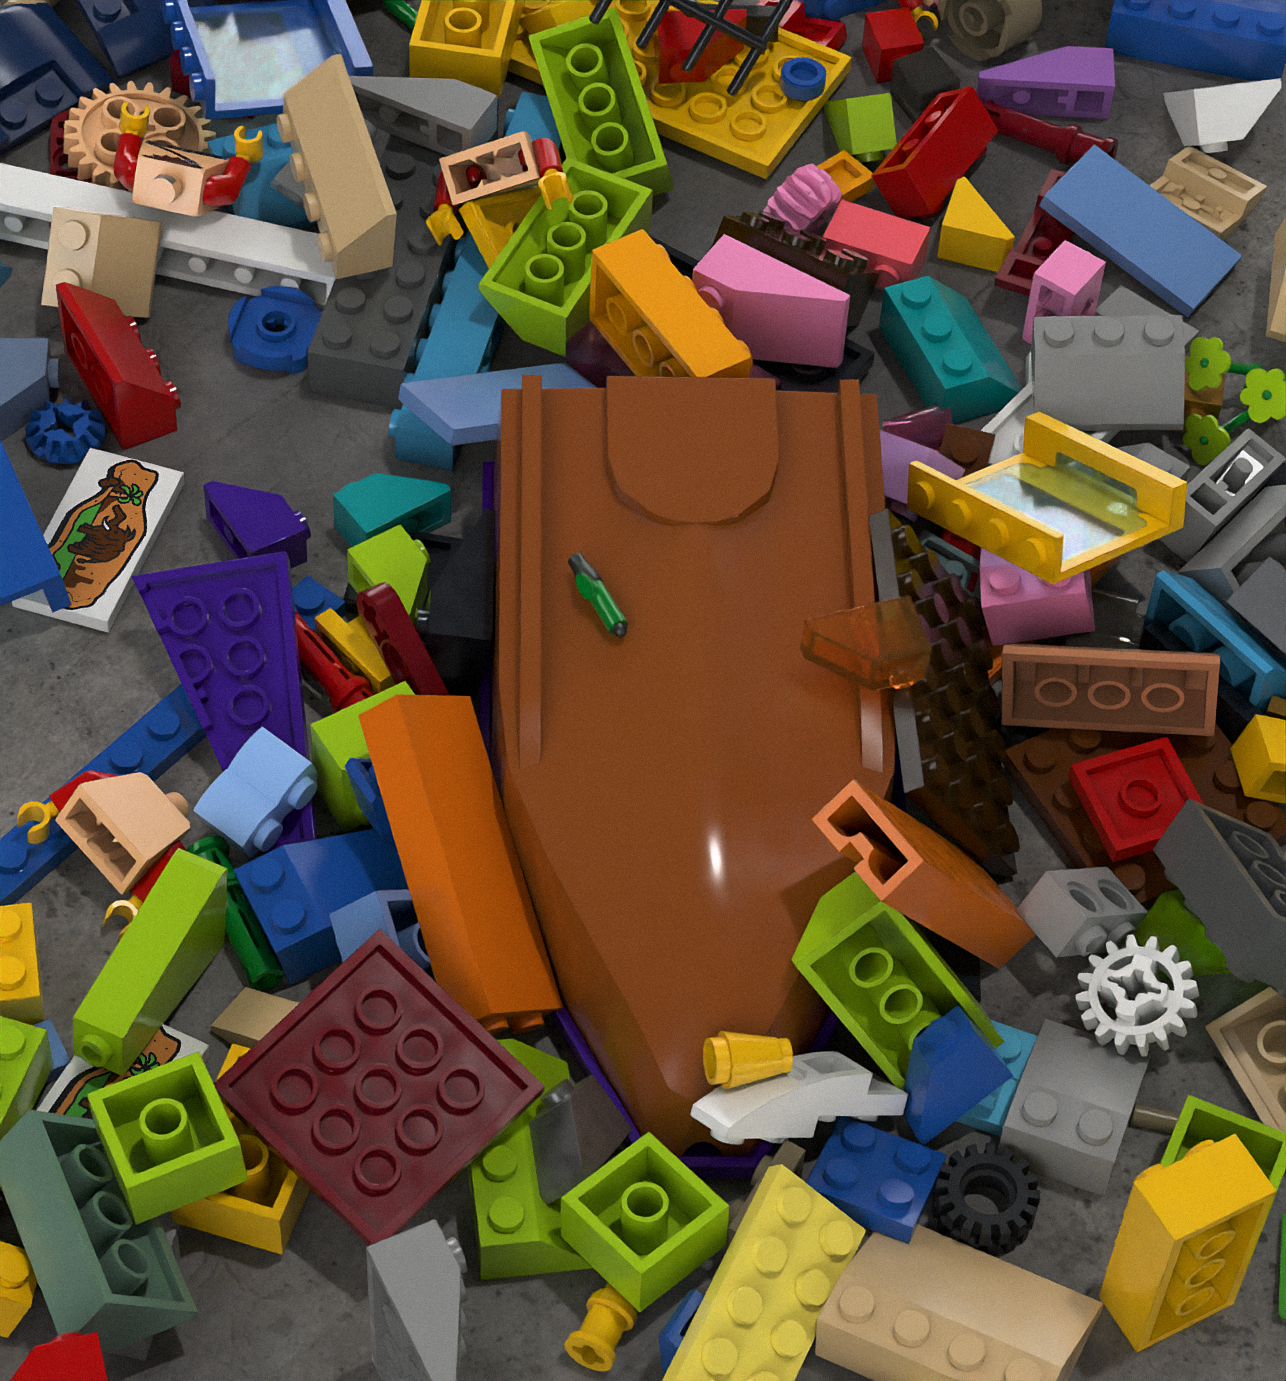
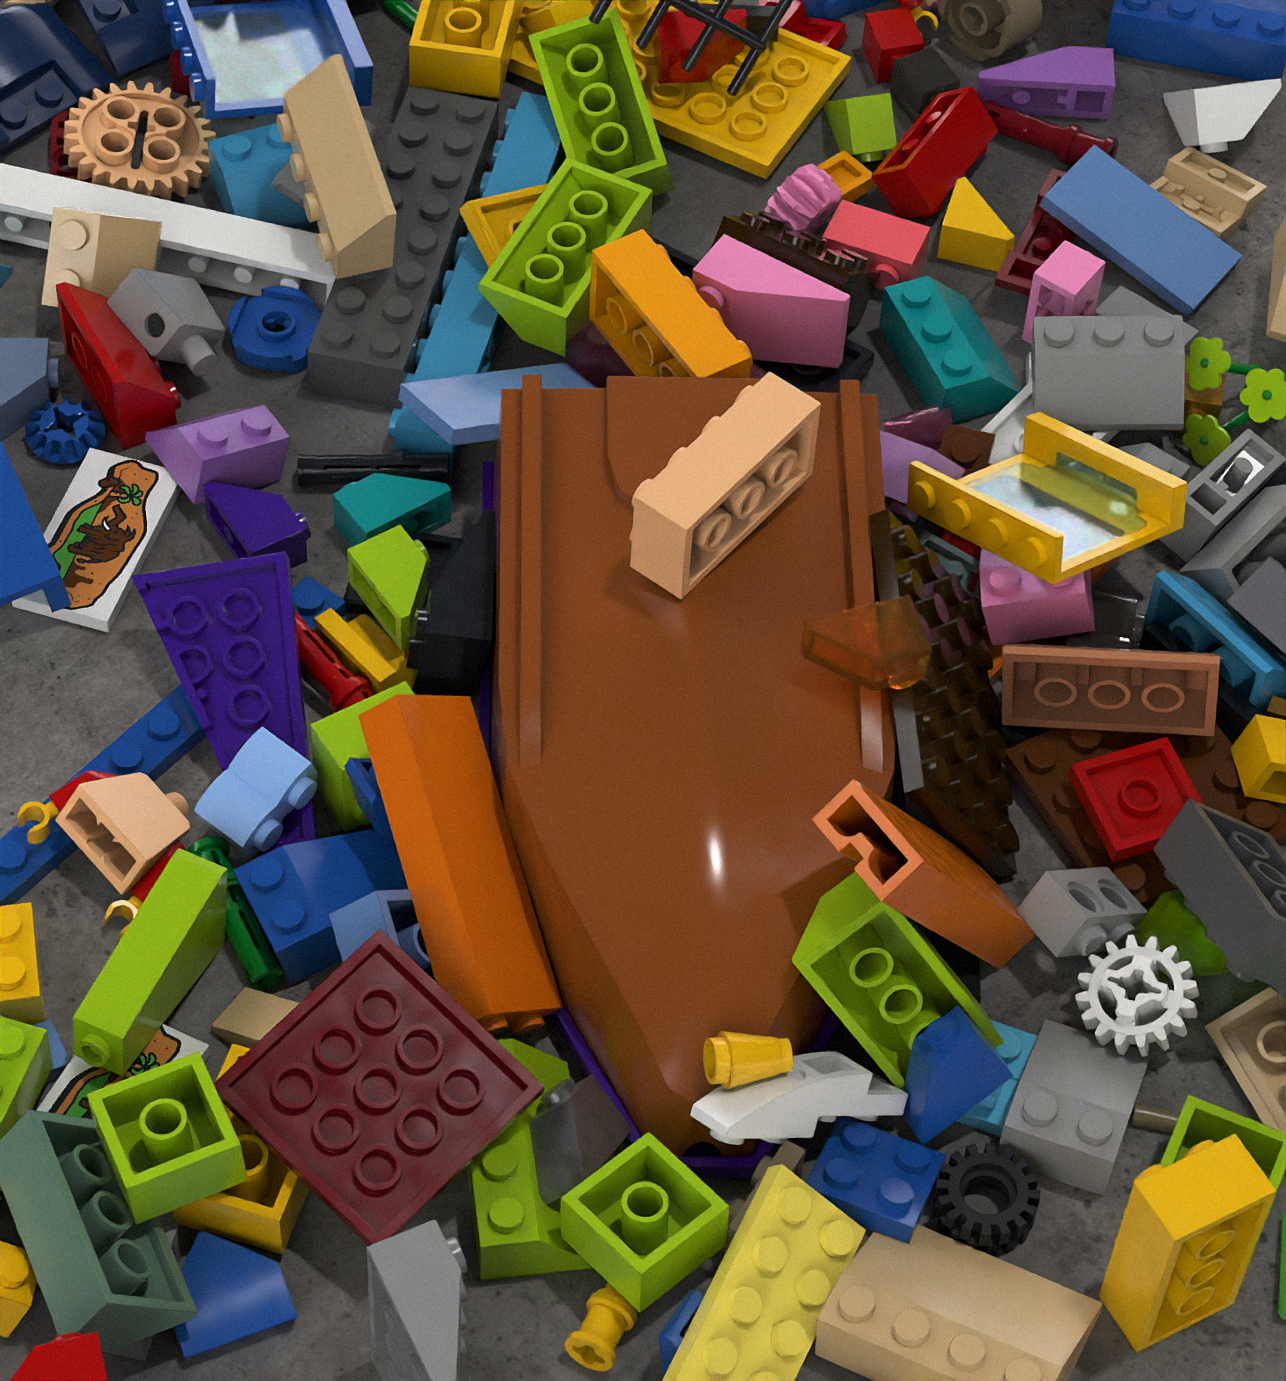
torso [114,101,264,216] -> none
light grey slope [349,76,497,156] -> none
dark red beam [357,582,450,696] -> none
torso [426,131,574,246] -> none
green piece [568,553,629,637] -> none
blue tile [780,57,826,101] -> none
none -> light grey torso [106,267,225,376]
none -> medium lavender slope [145,405,290,505]
none -> blue slope [172,1230,298,1361]
none -> black pin [297,449,449,486]
none -> light nougat brick [630,371,821,599]

